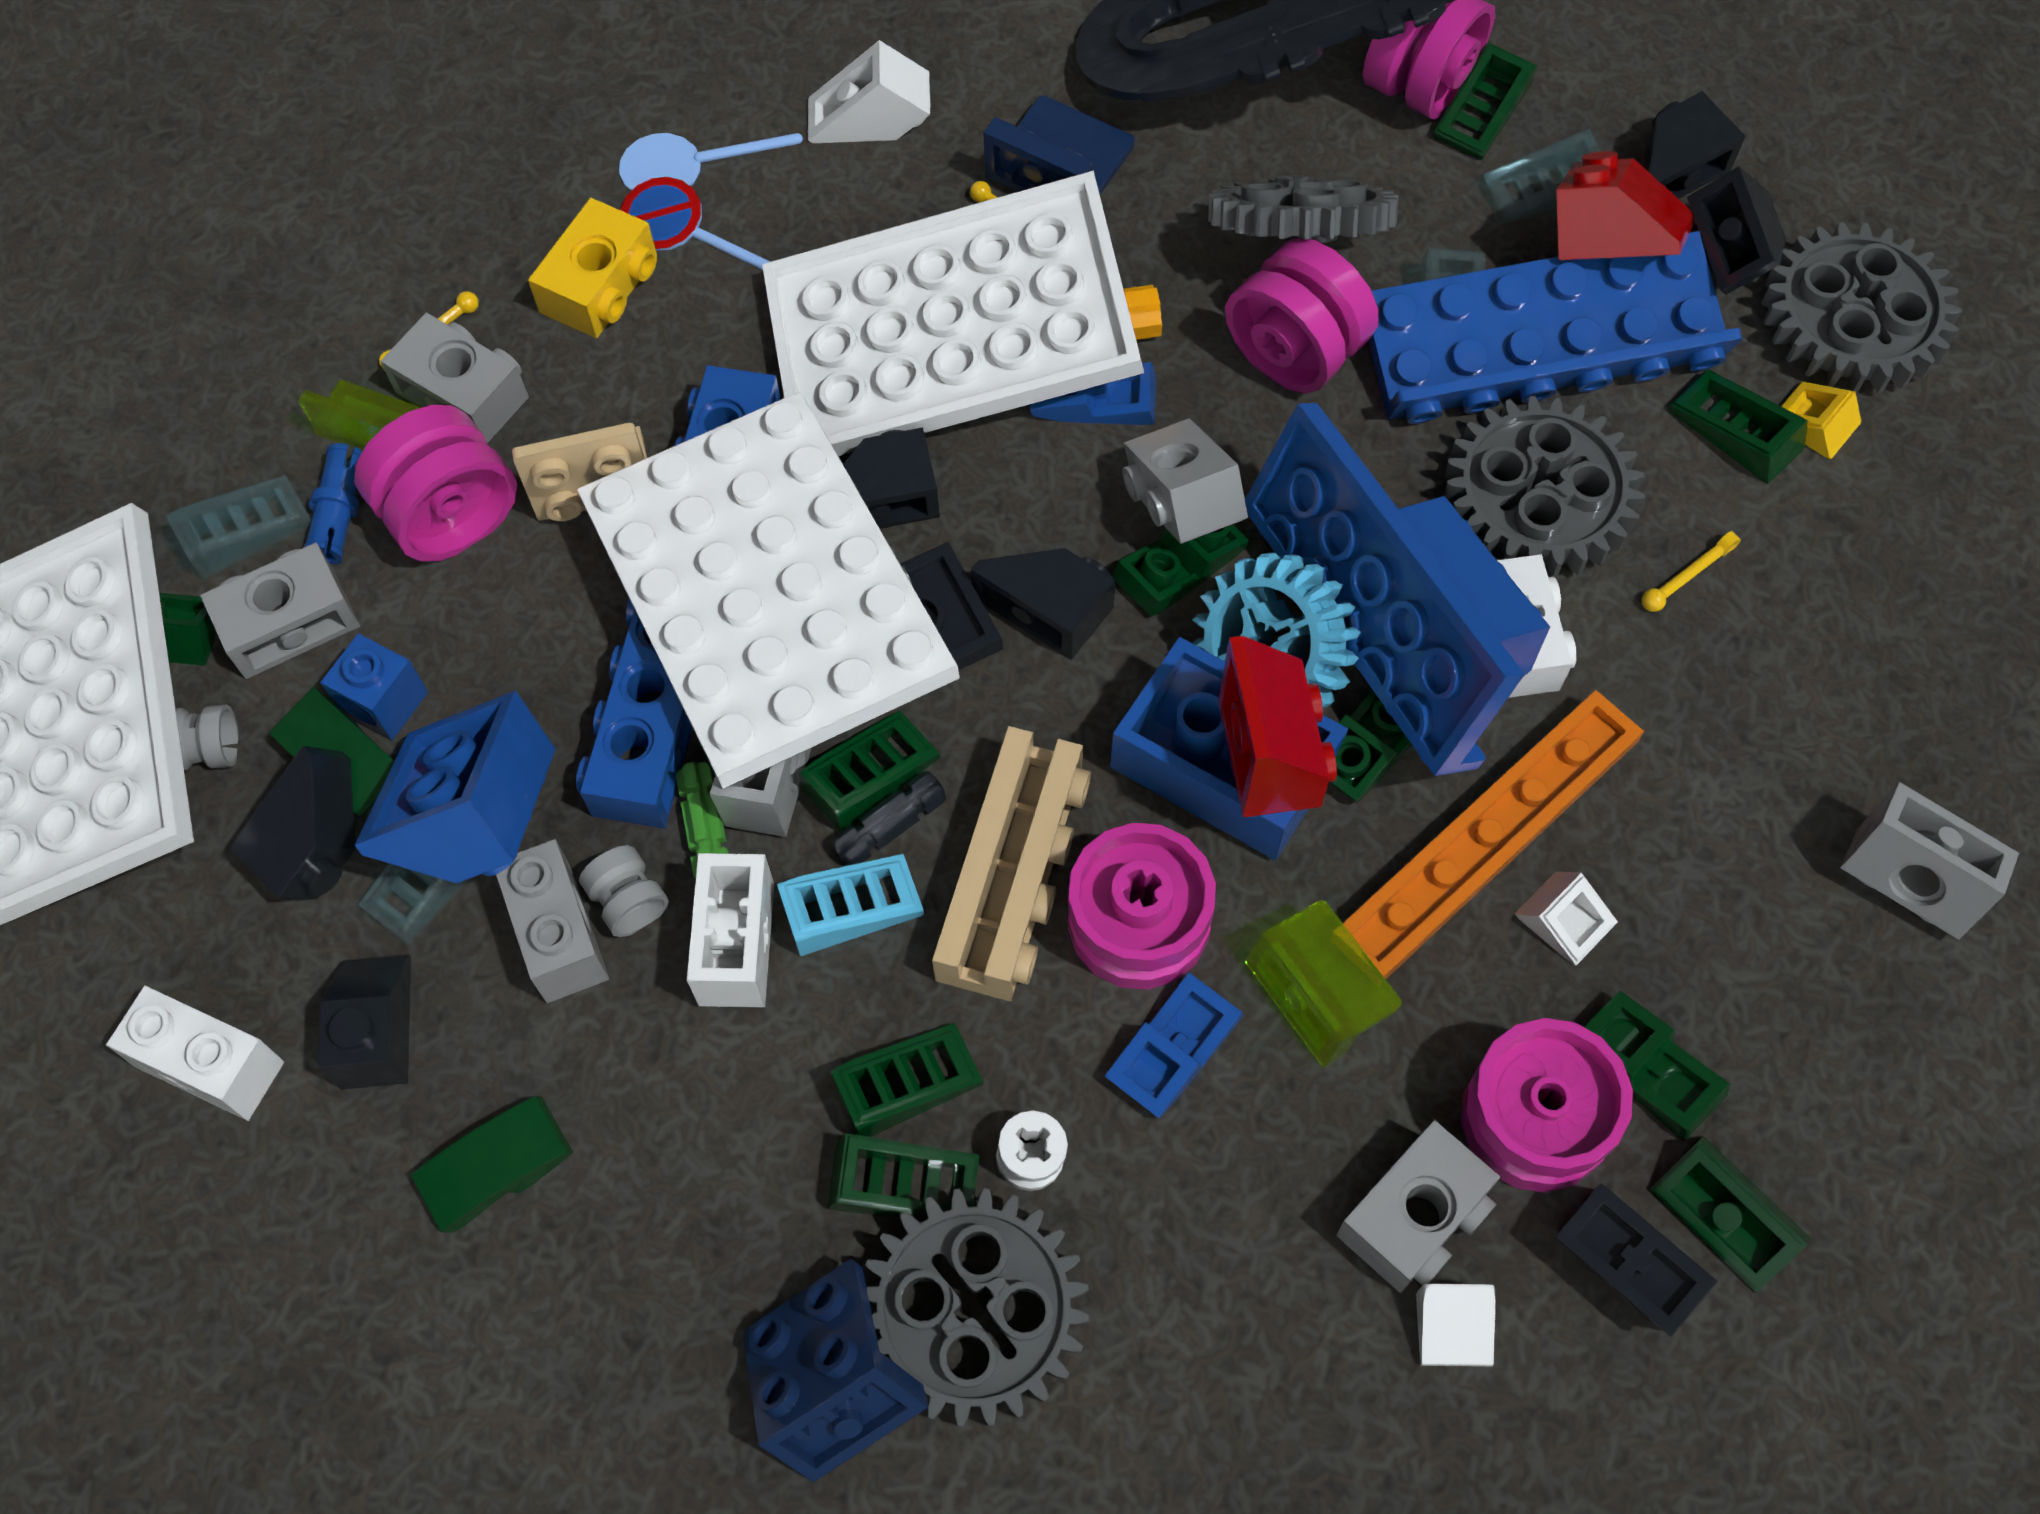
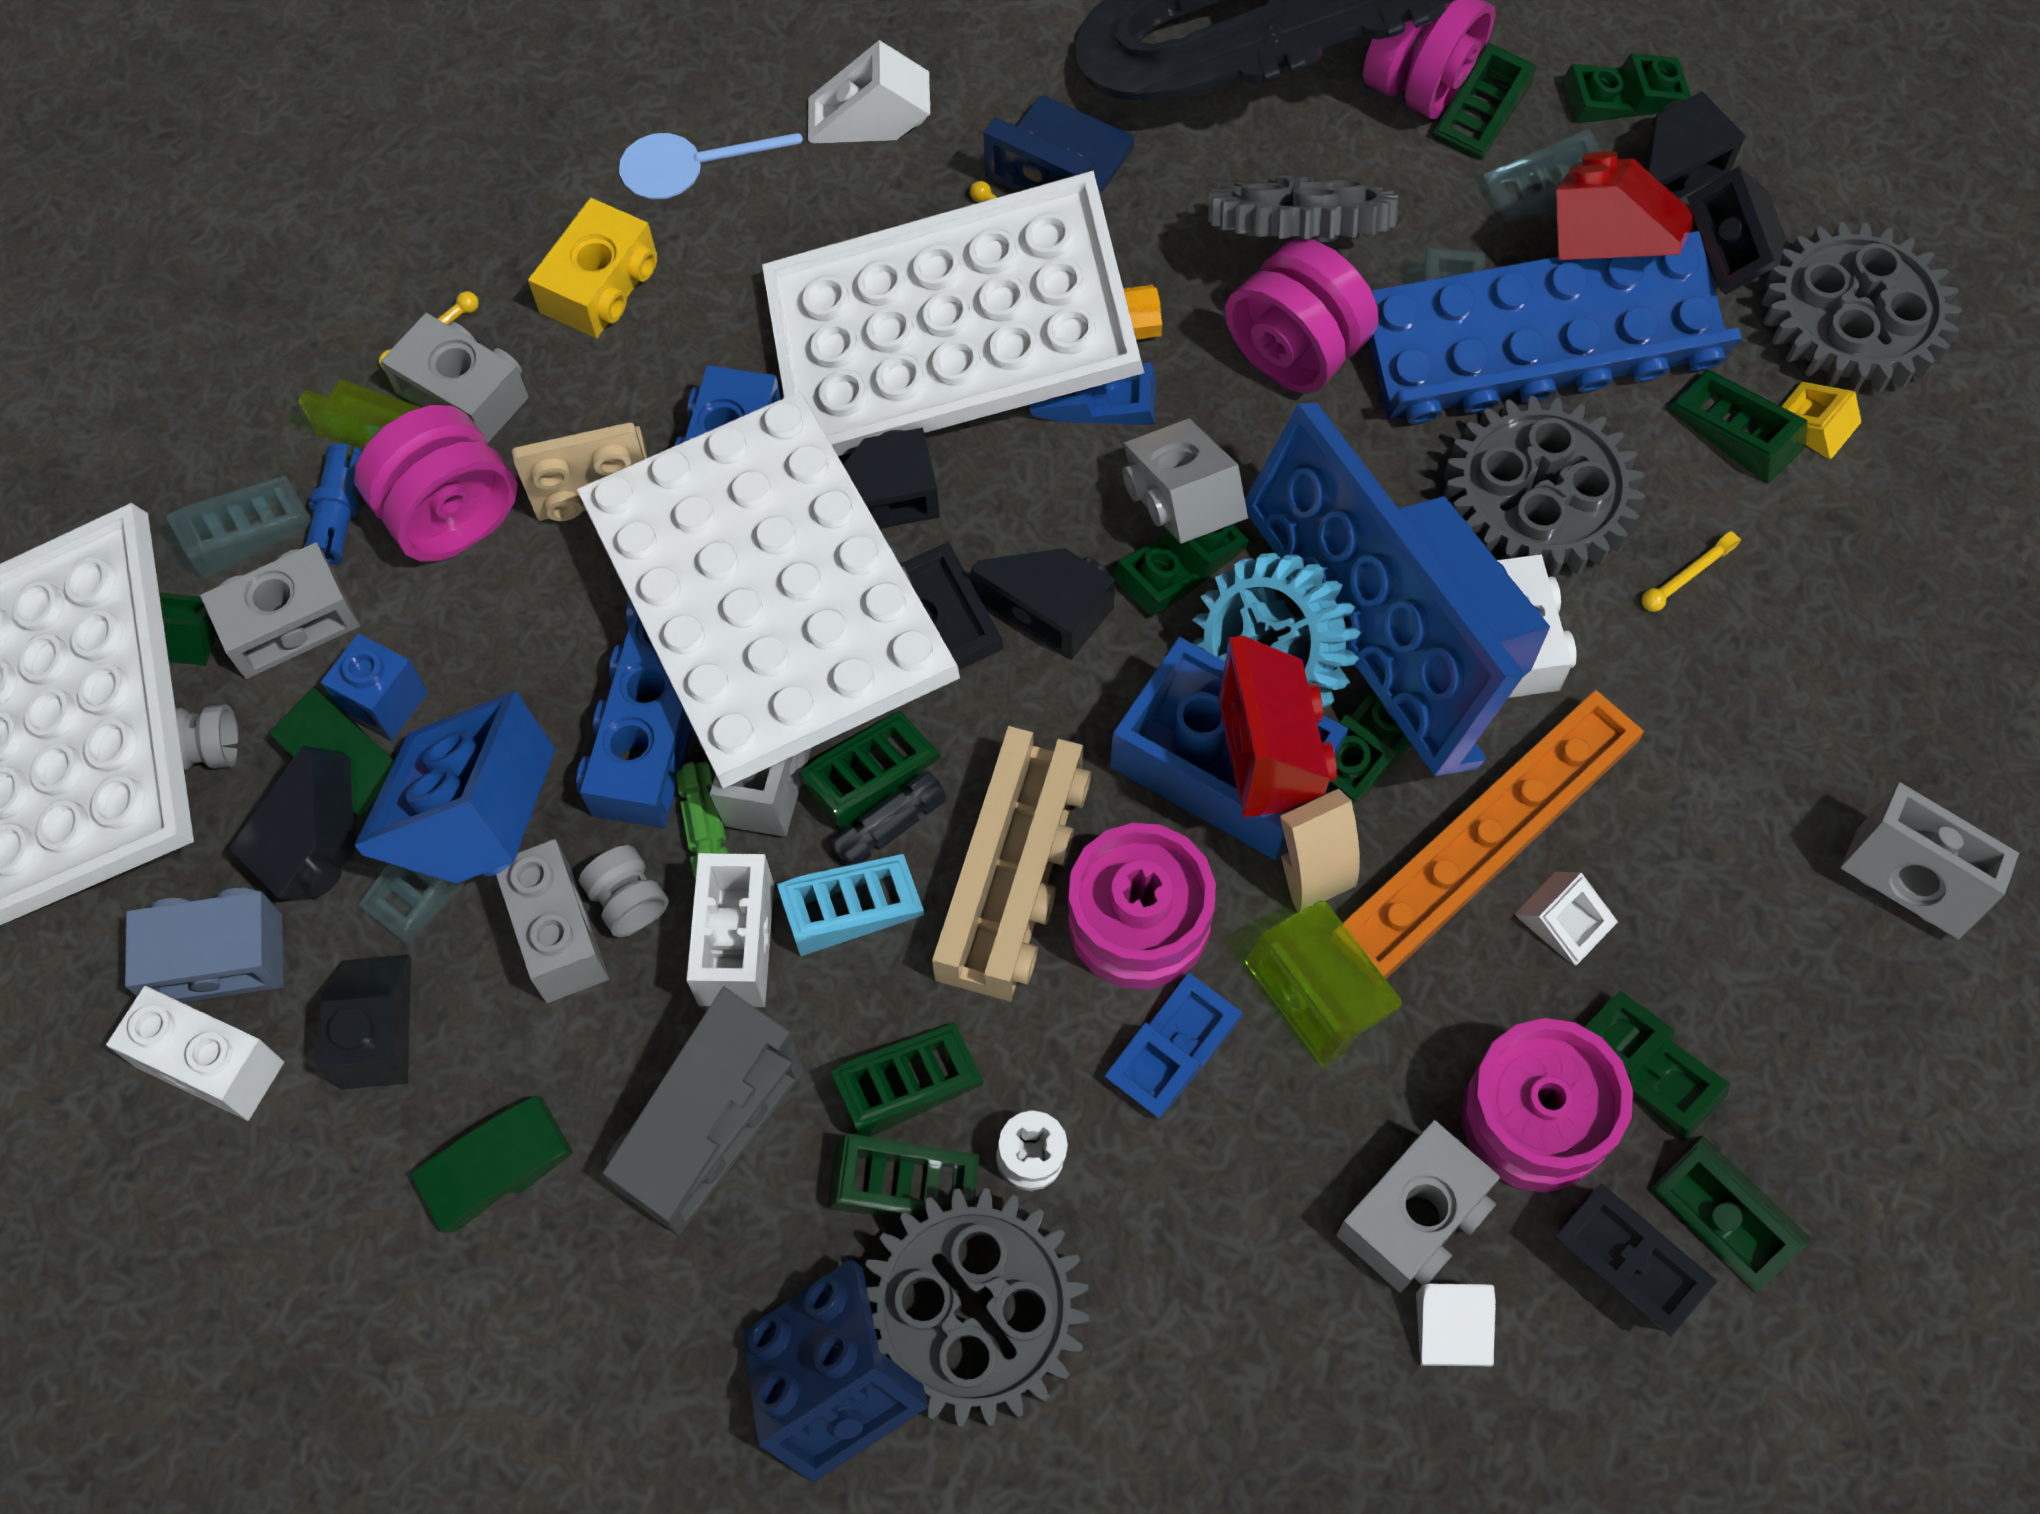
piece [620,177,770,270] -> none
none -> sand blue brick [125,888,284,1003]
none -> dark grey wedge [603,986,804,1236]
none -> tan slope [1280,789,1360,913]
none -> dark green slope [1562,53,1692,122]

